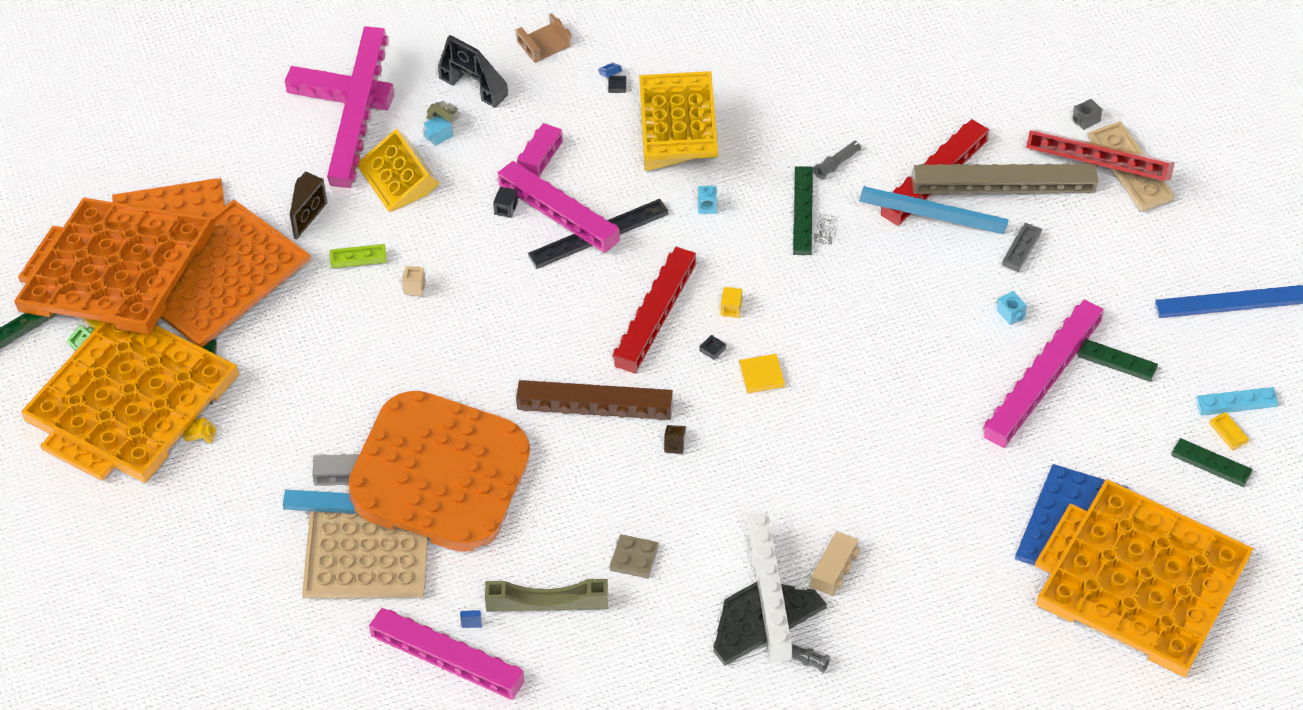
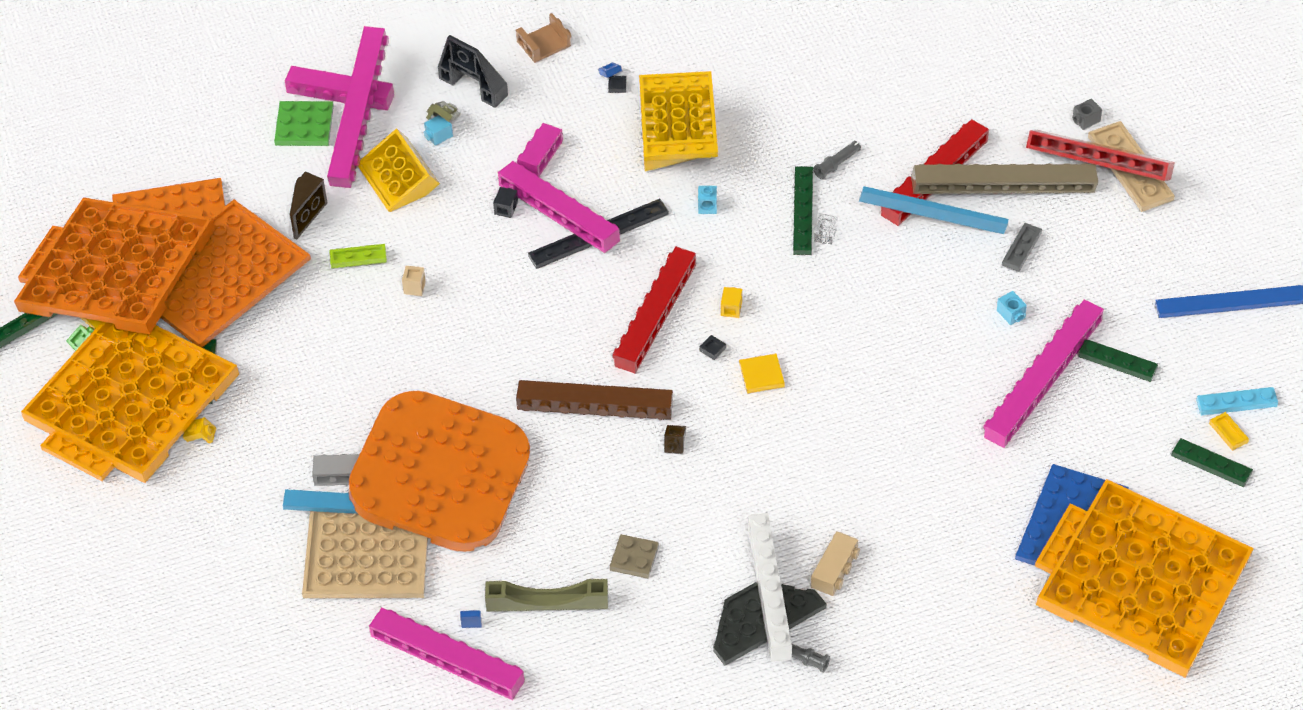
none -> bright green plate [274,101,334,146]

